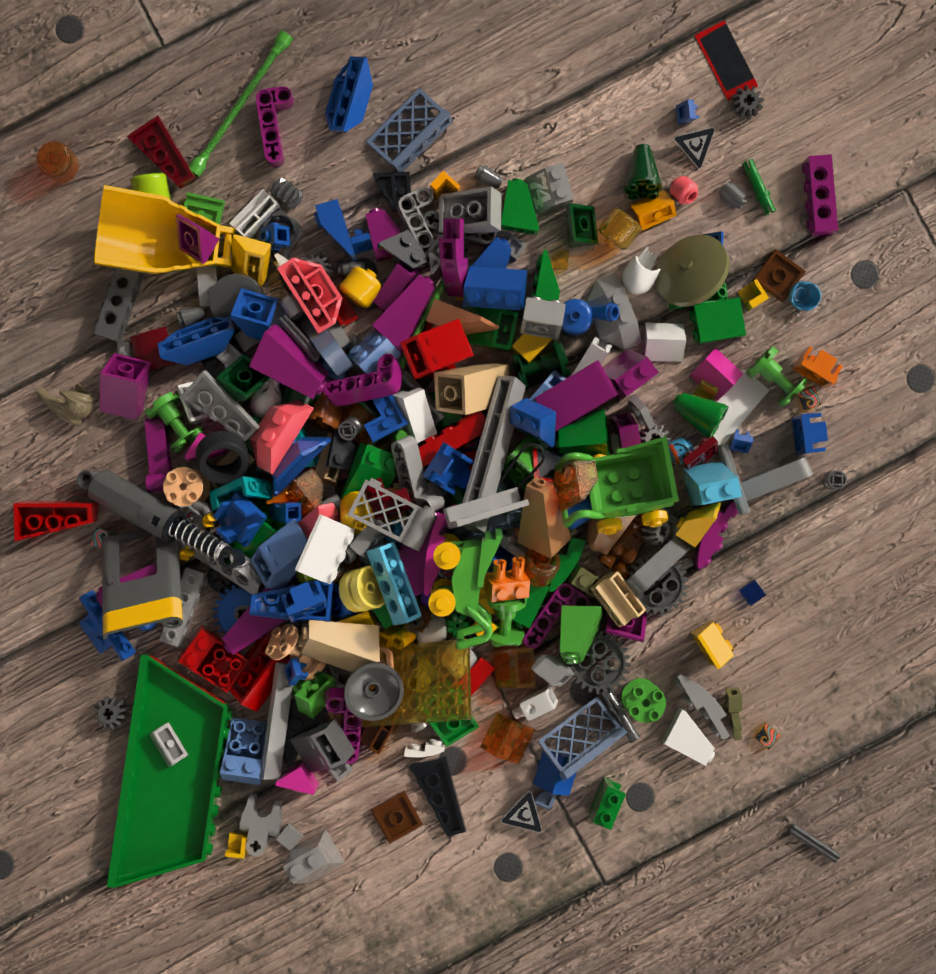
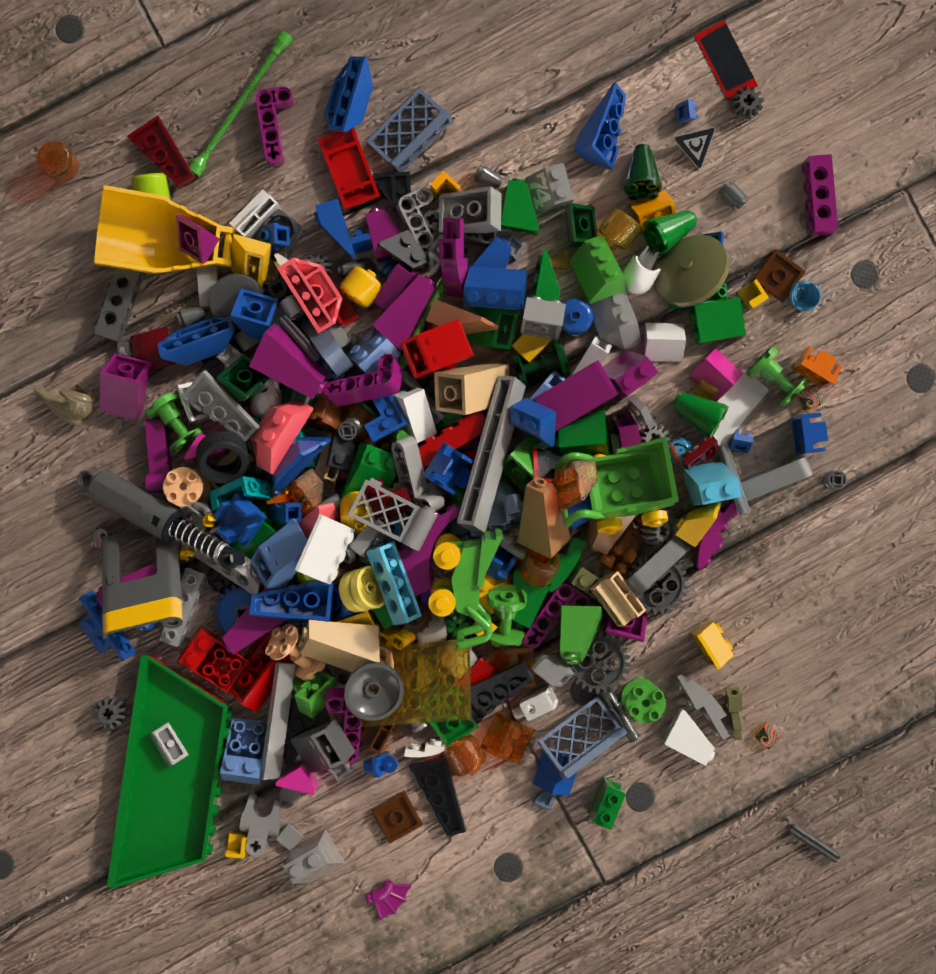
red wedge [13,501,98,542] -> none
bright green plate [184,192,225,225] -> none
dark grey gear [270,178,304,209] -> none
blue panel [280,580,329,622] -> none
blue tile [284,658,309,685] -> none
dark pink slope [424,513,446,596] -> none
light grey fence [443,487,529,529] -> none
orange brick [484,557,530,602] -> none
black piece [498,443,545,490] -> none
black piece [501,791,542,833] -> none
blue cone [591,303,619,322] -> none
coral head [670,176,698,205] -> none
clear blue tile [738,579,766,606] -> none
green pin [741,159,776,216] -> none
none -> black gear [263,273,293,303]
none -> light grey tile [278,787,301,805]
none -> red slope [318,127,380,211]
none -> blue hips [363,751,398,778]
none -> magenta arm [365,879,412,921]
none -> blue wheel [377,258,397,280]
none -> clear orange head [443,734,486,777]
none -> black wing [457,660,533,724]
none -> bright green slope [569,234,626,304]
none -> blue wedge [574,83,626,169]
none -> green cone [642,210,697,256]

